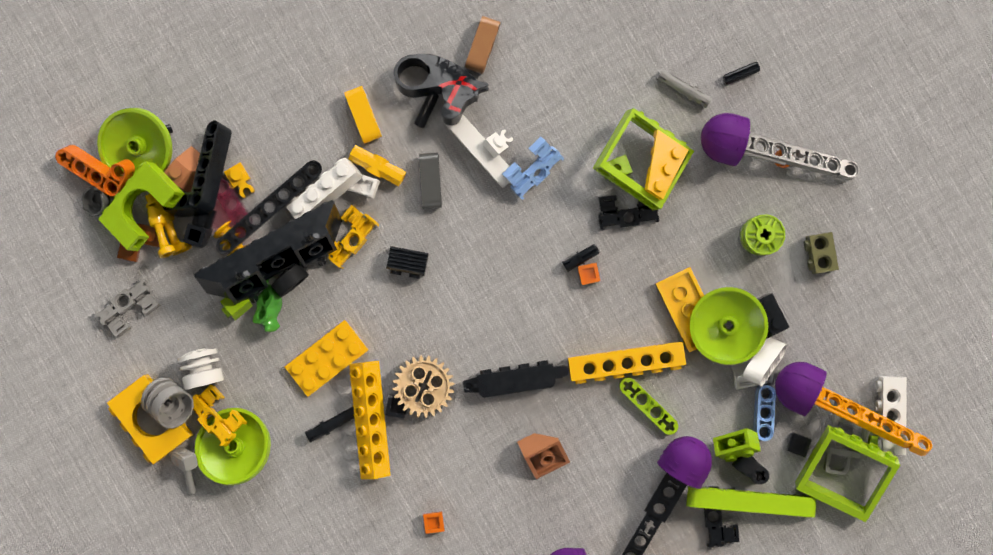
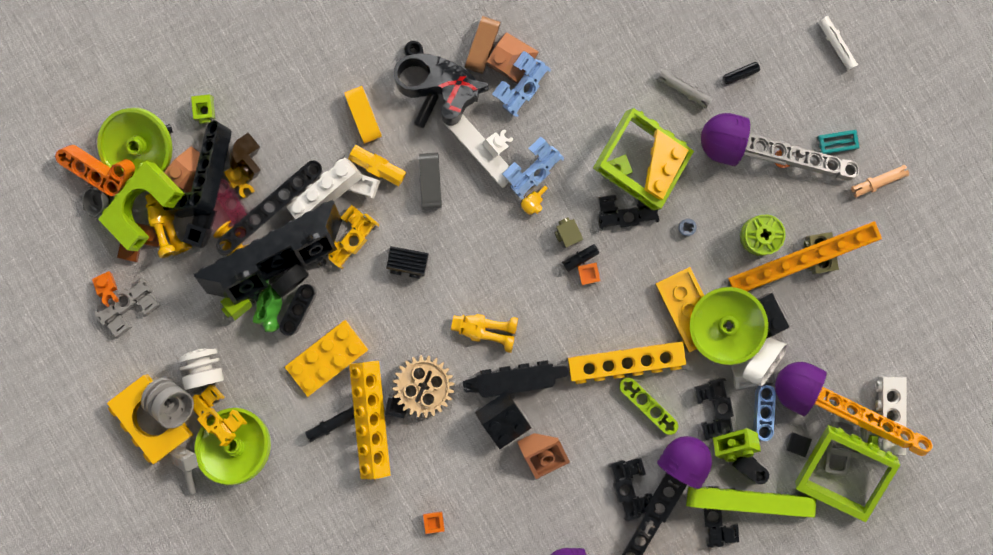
none -> orange plate [92,271,119,307]
none -> lime brick [191,94,215,124]
none -> dark brown brick [229,132,261,181]
none -> black beam [279,284,317,336]
none -> black plate [404,41,423,56]
none -> yellow piece [451,314,518,353]
none -> black brick [475,391,532,449]
none -> nougat slope [487,32,539,84]
none -> light blue piece [492,51,551,117]
none -> yellow piece [521,185,548,215]
none -> olive brick [554,217,584,248]
none -> black piece [608,457,656,521]
none -> sand blue bush [679,219,697,236]
none -> black piece [694,378,734,440]
none -> light orange tile [728,221,882,291]
none -> white pin [817,16,858,71]
none -> teal tile [817,129,860,154]
none -> light nougat pin [851,165,909,198]

